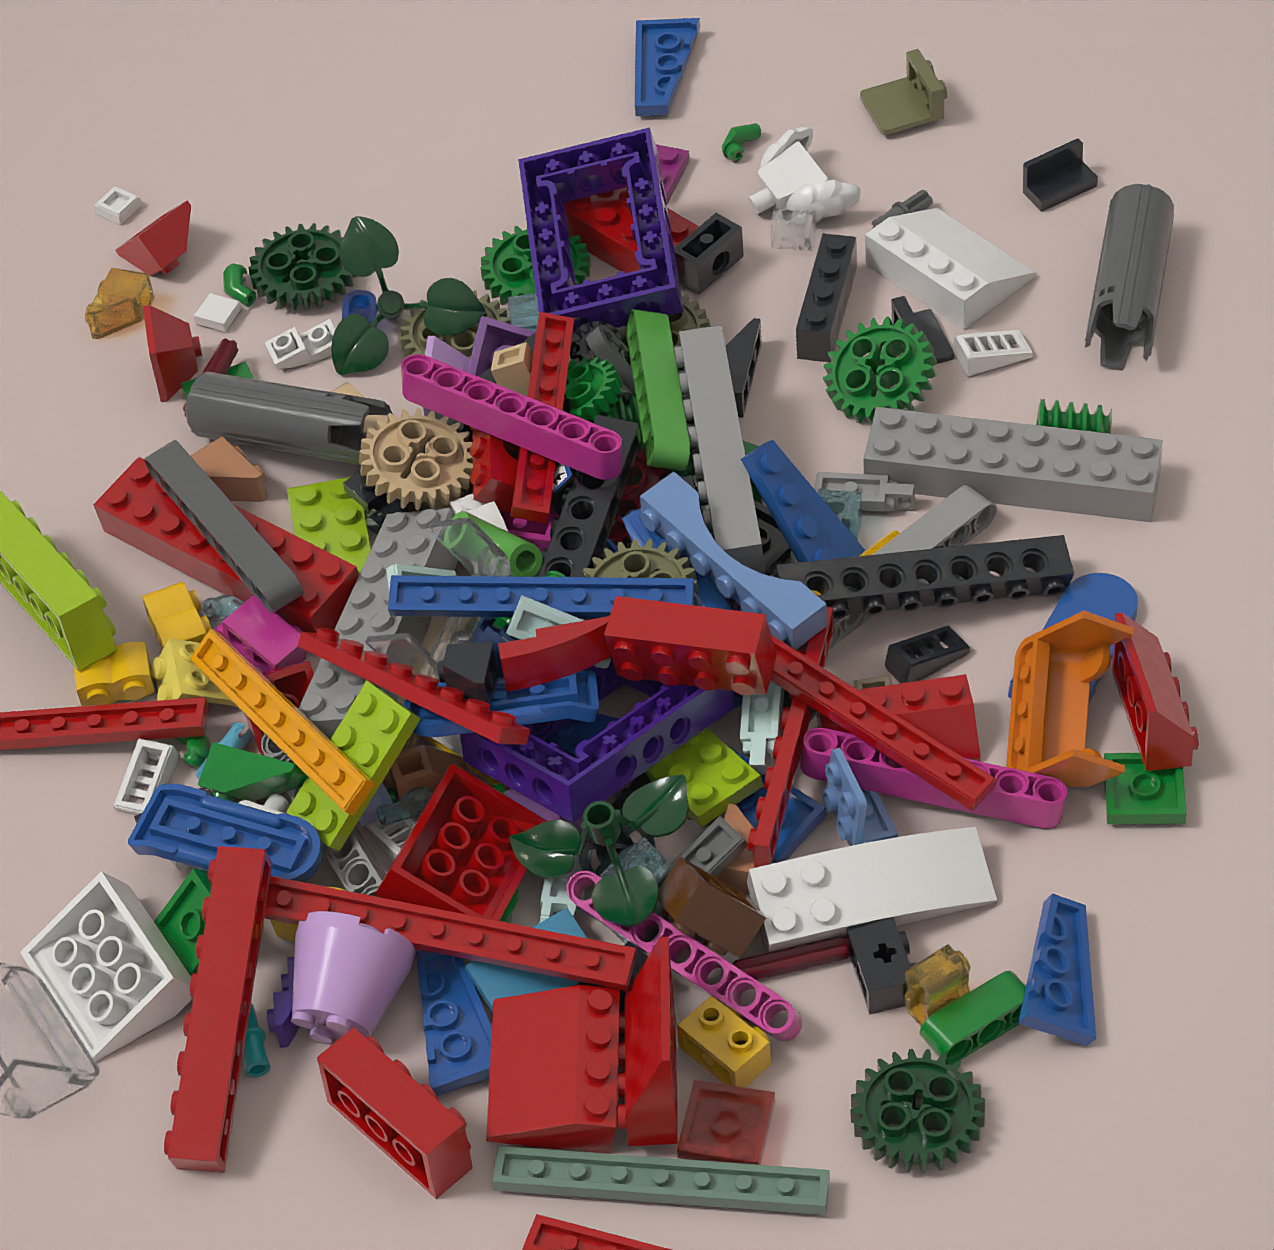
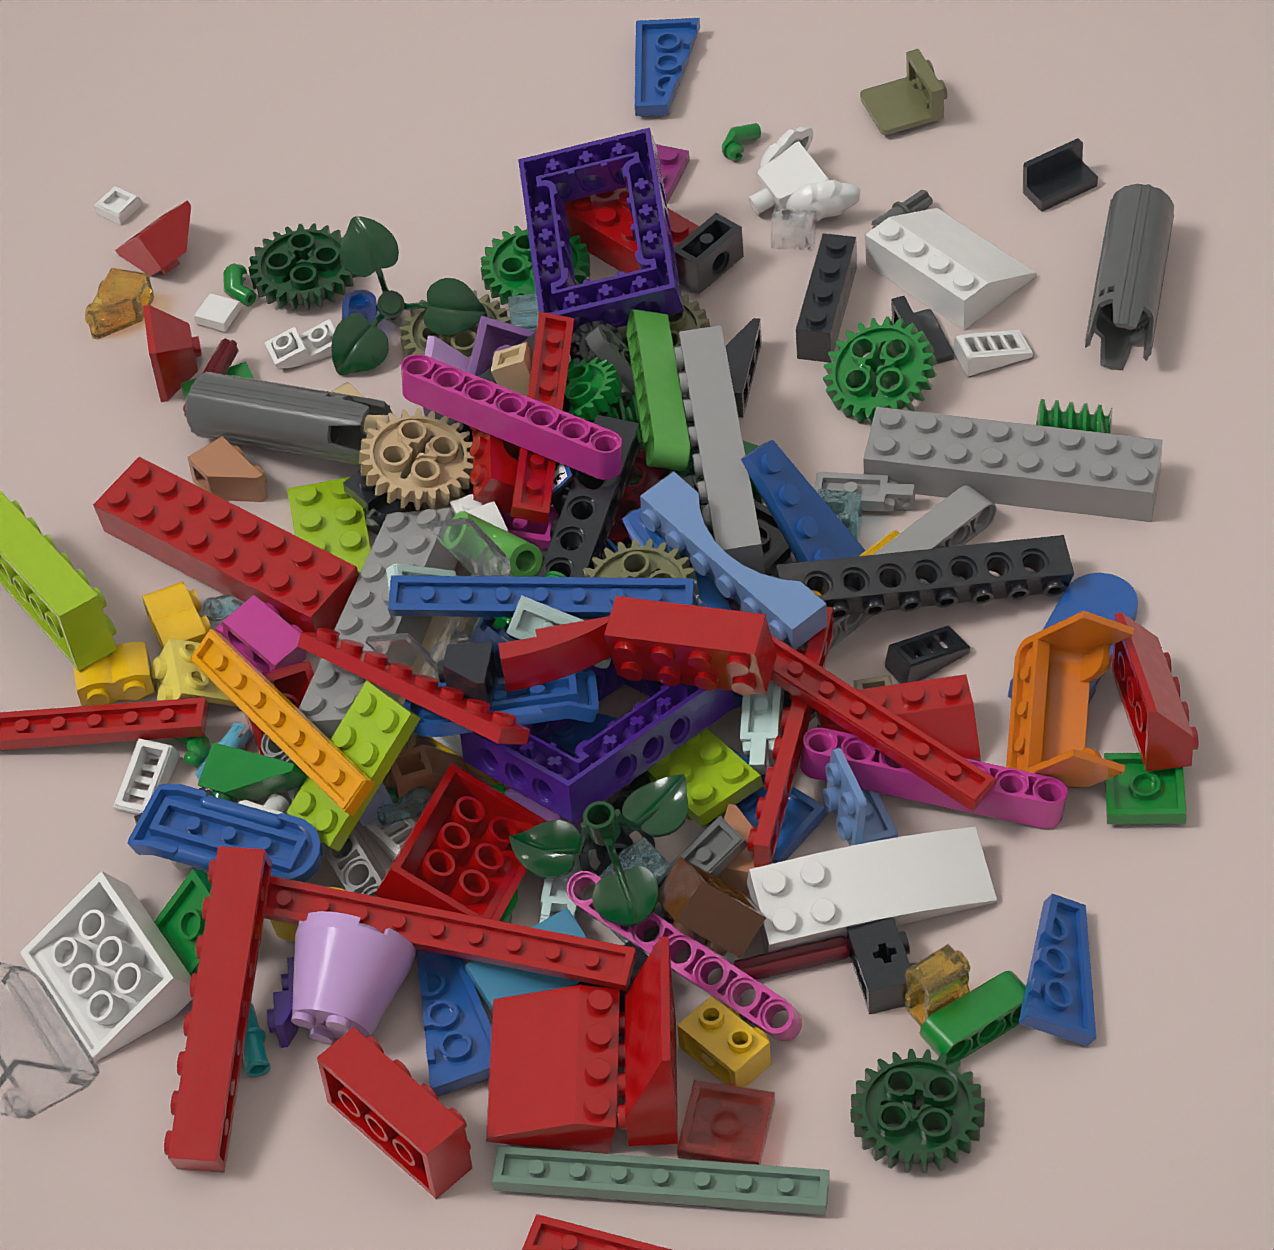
dark grey beam [144,440,304,614] -> none

